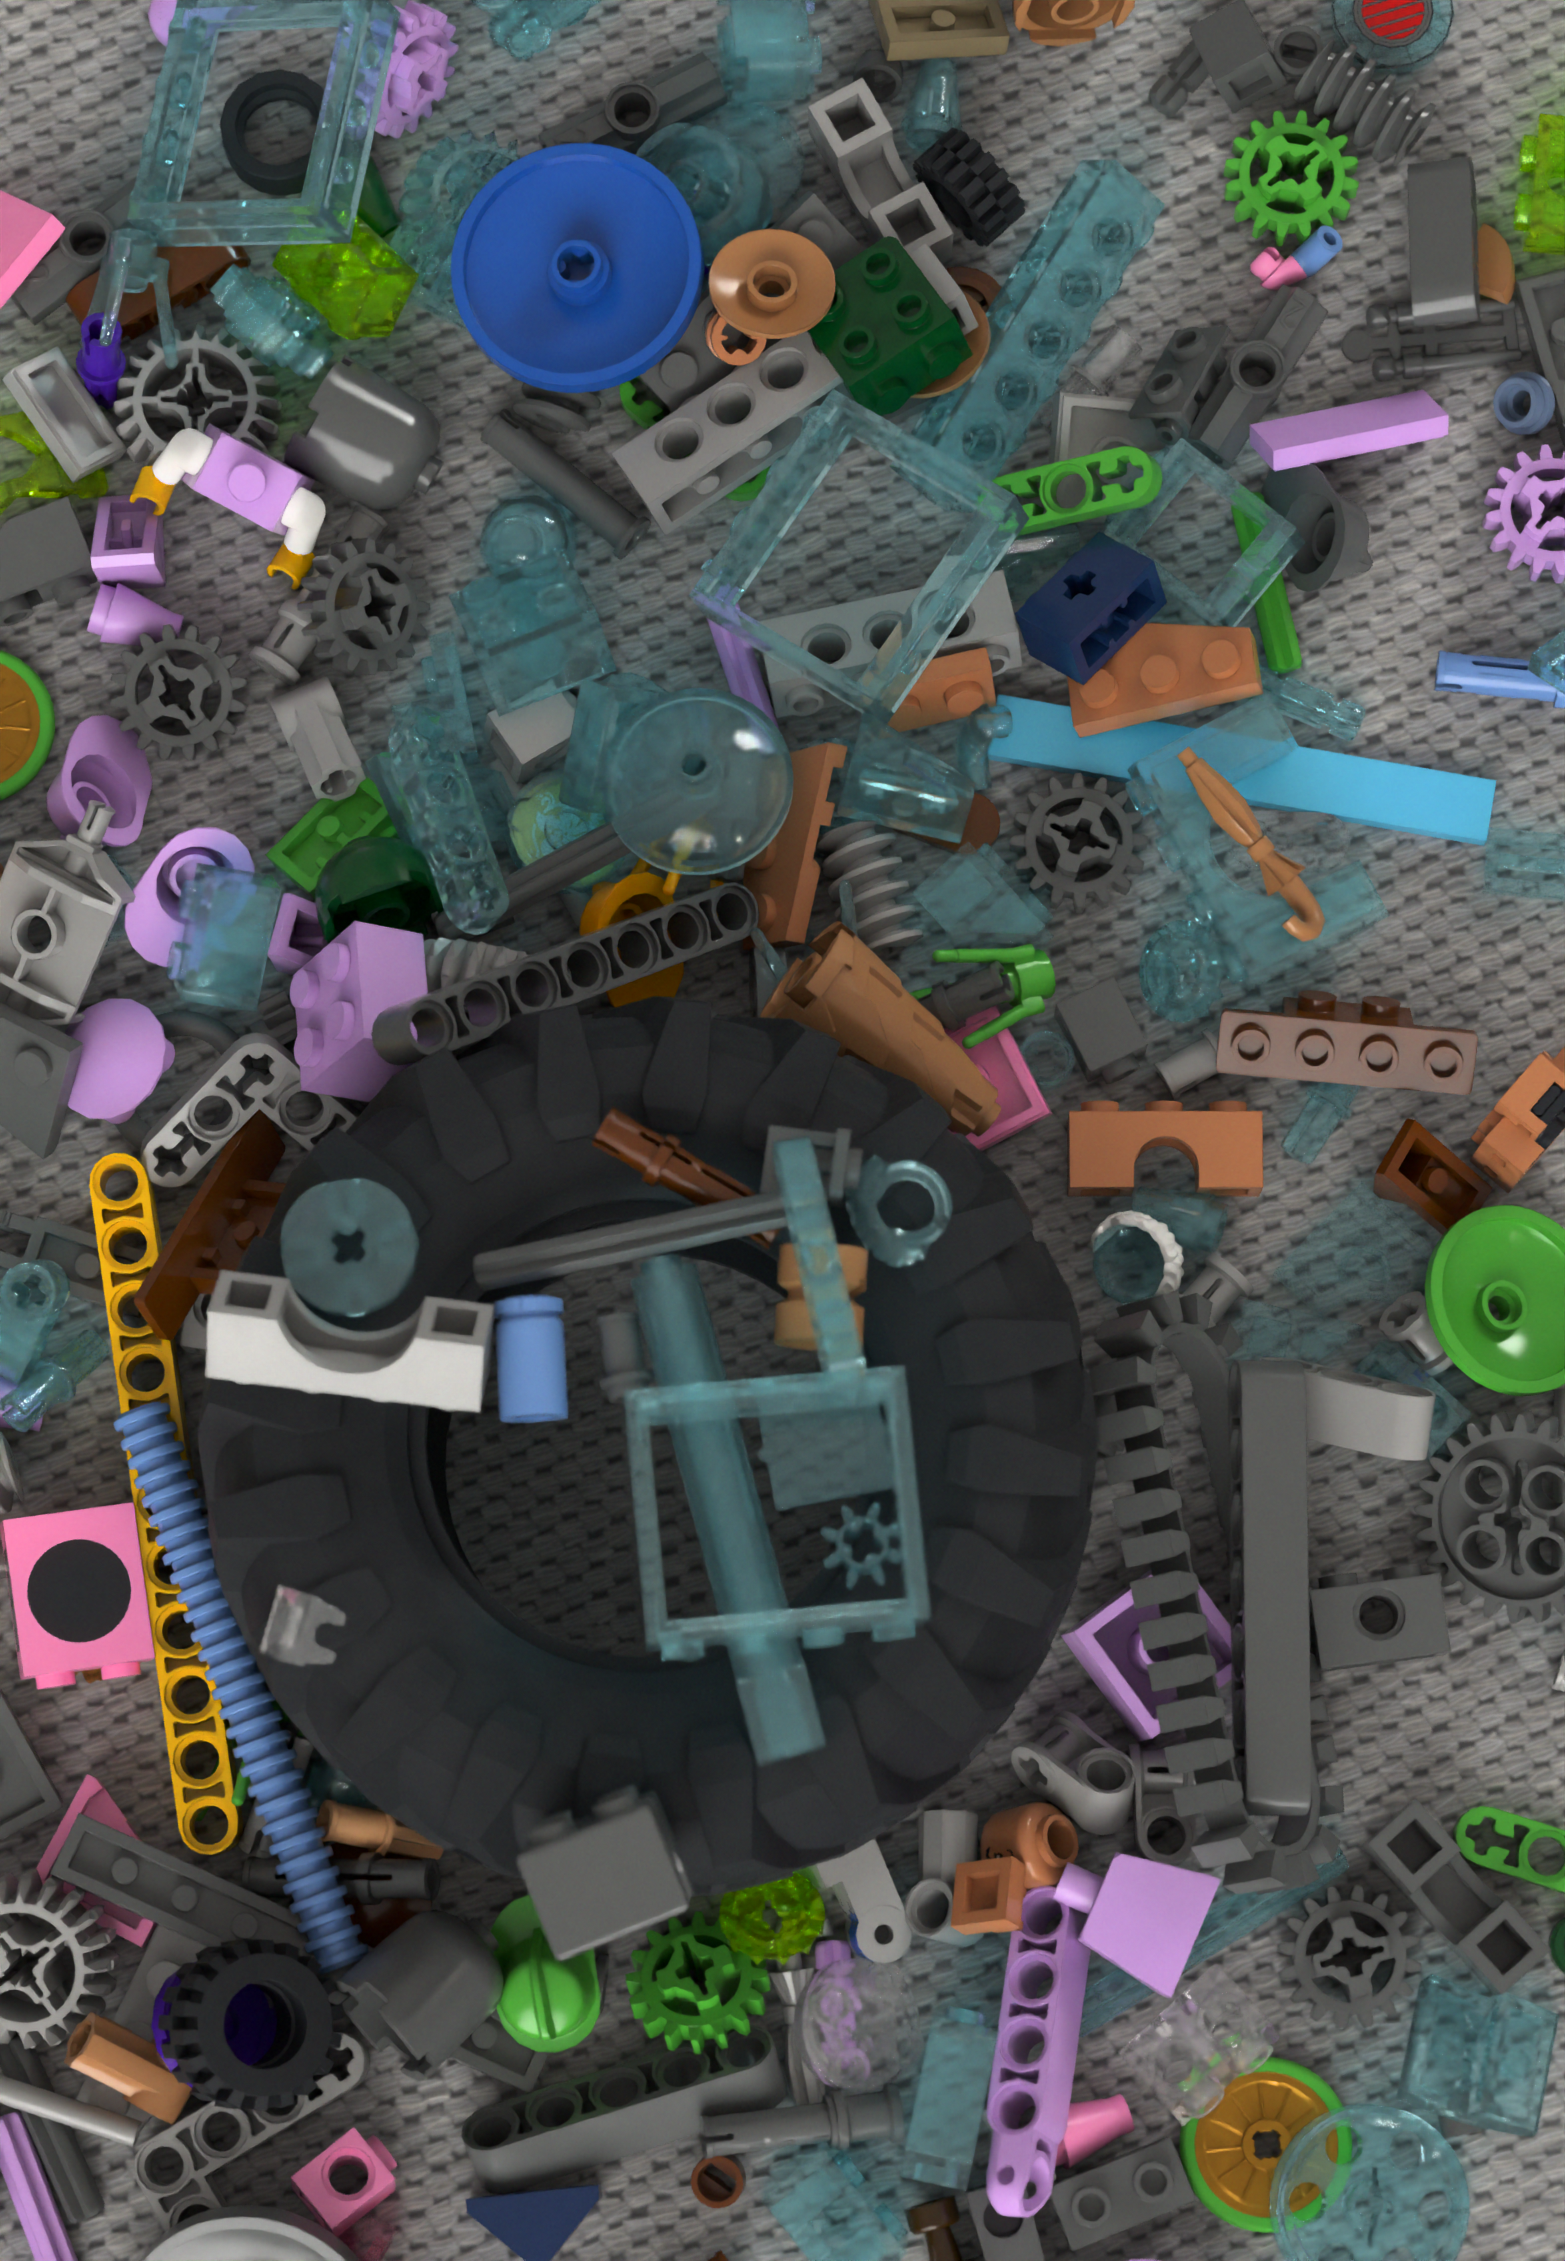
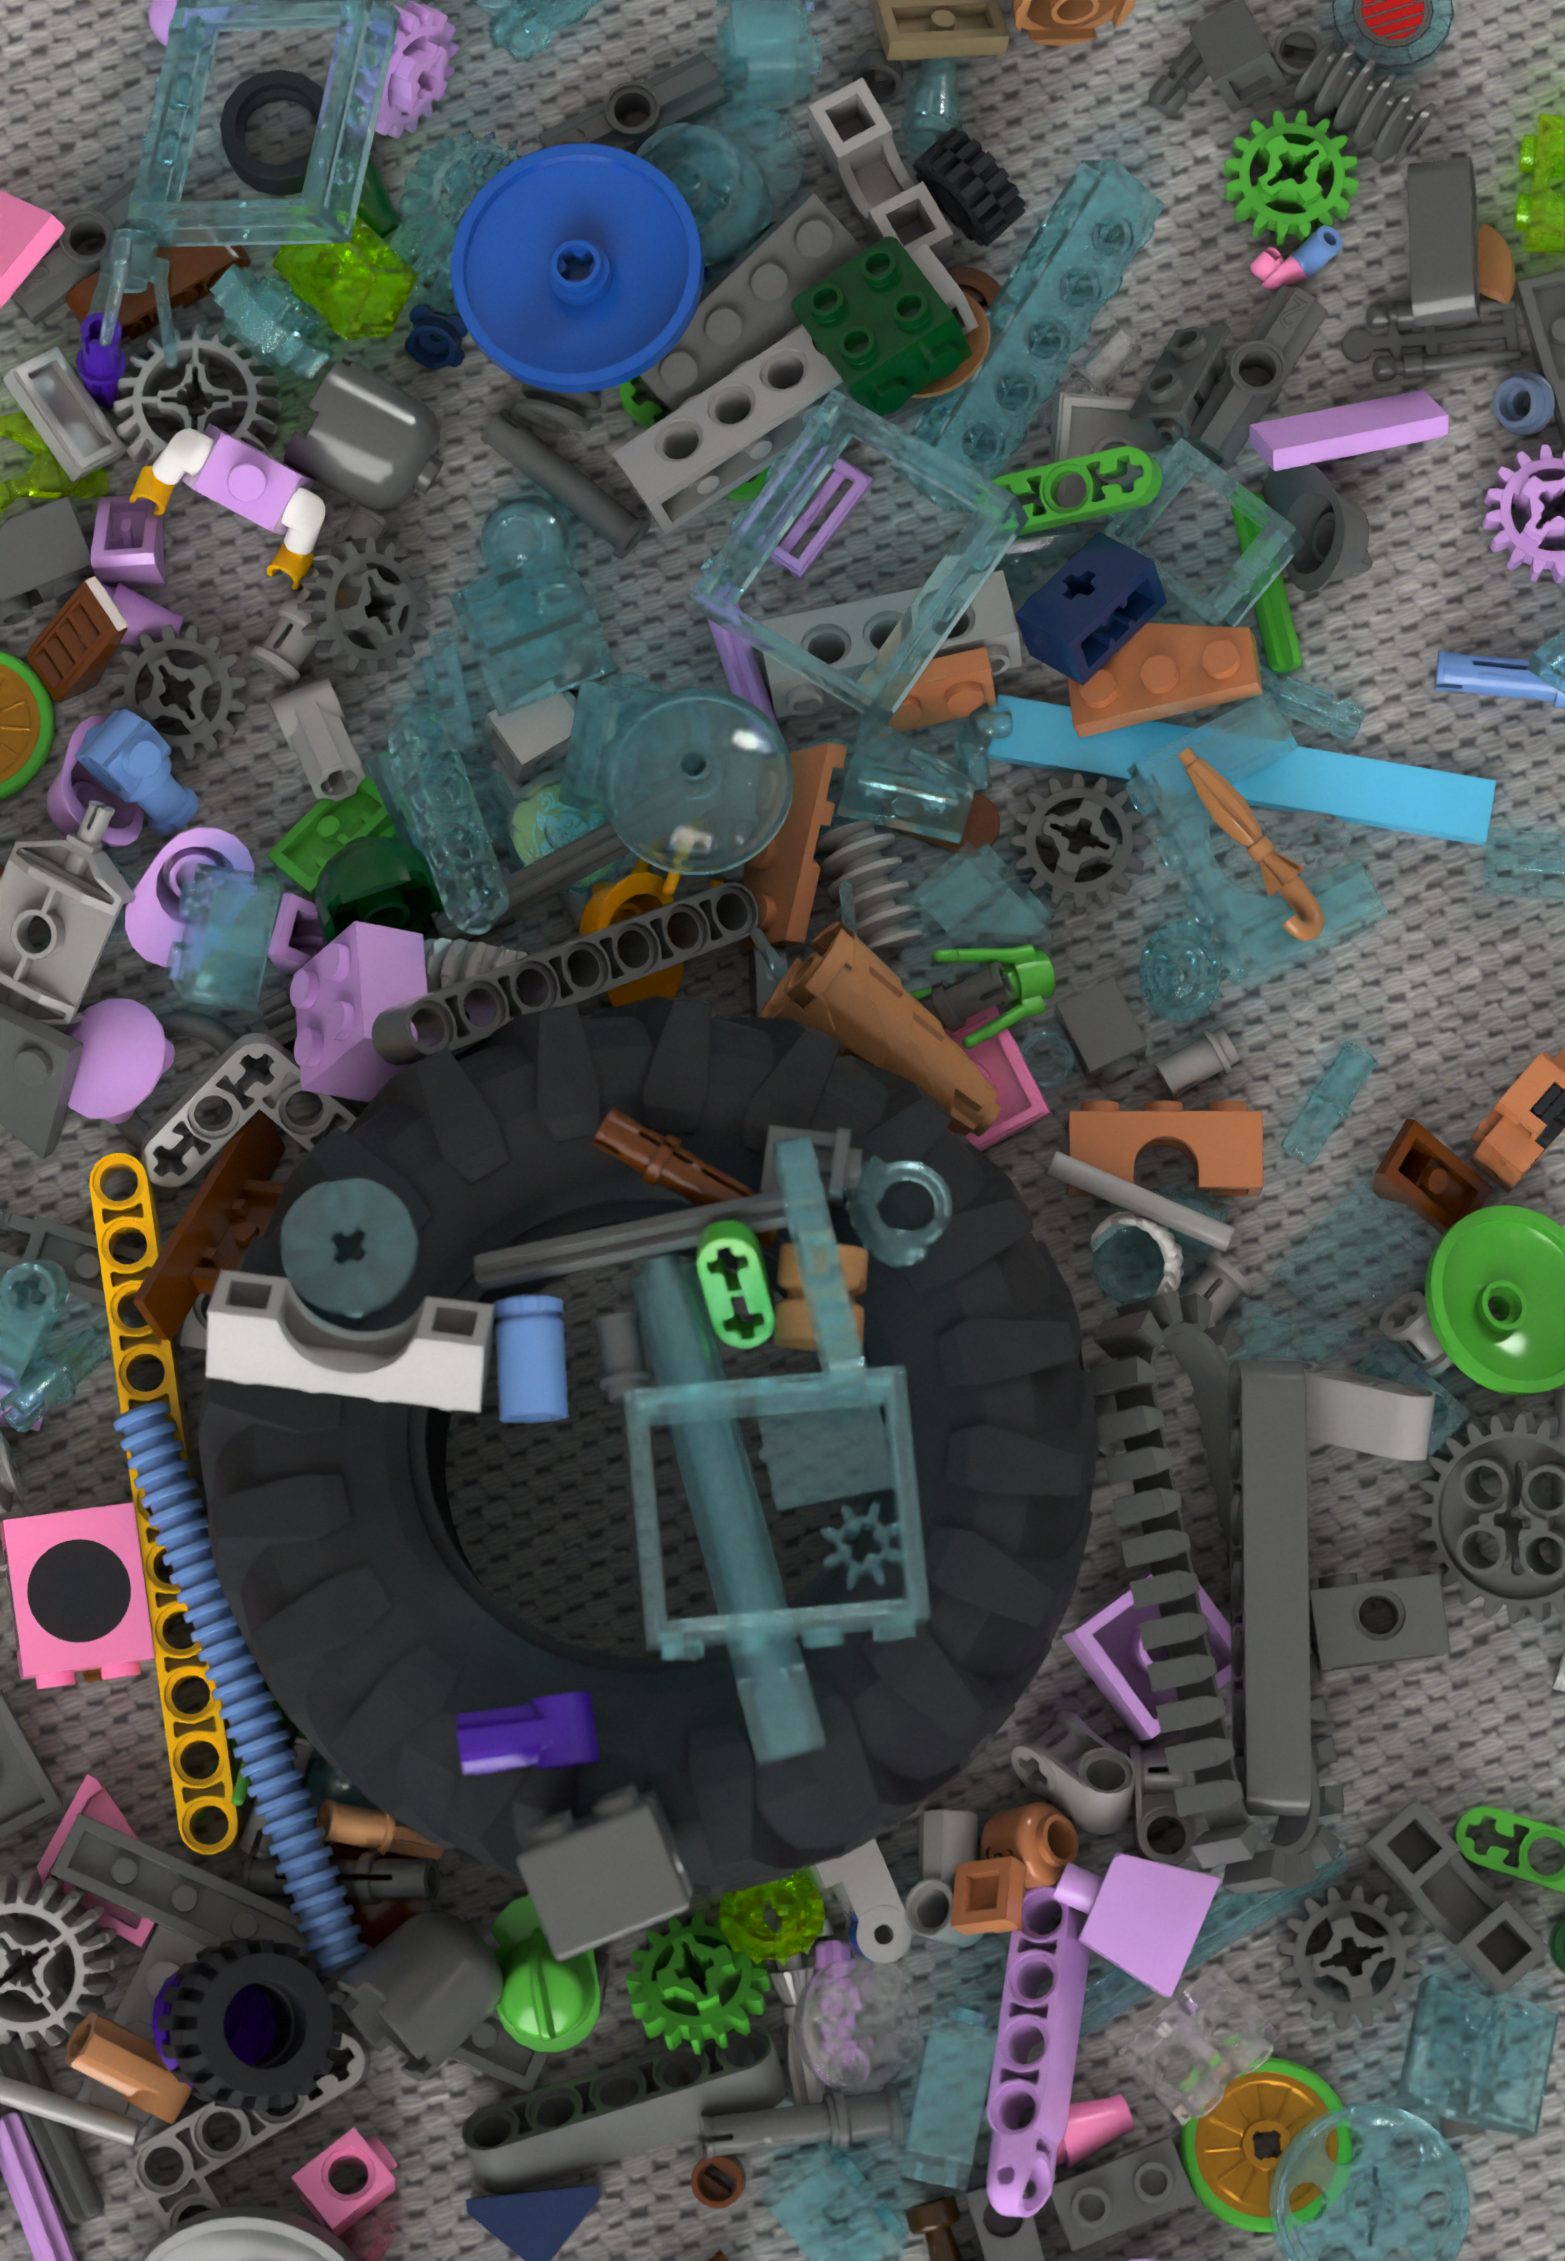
clear tile [260,1584,346,1667] -> none
nougat bush [705,311,767,366] -> none
medium nougat dish [709,229,836,339] -> none
bracket [1216,990,1478,1095] -> none
none -> reddish brown slope [27,576,128,702]
none -> medium blue connector [74,709,199,836]
none -> dark blue plate [404,304,469,369]
none -> dark purple piece [456,1692,600,1775]
none -> bright green beam [697,1220,775,1348]
none -> lavender tile [750,444,873,581]
none -> light grey piece [1047,1151,1235,1251]

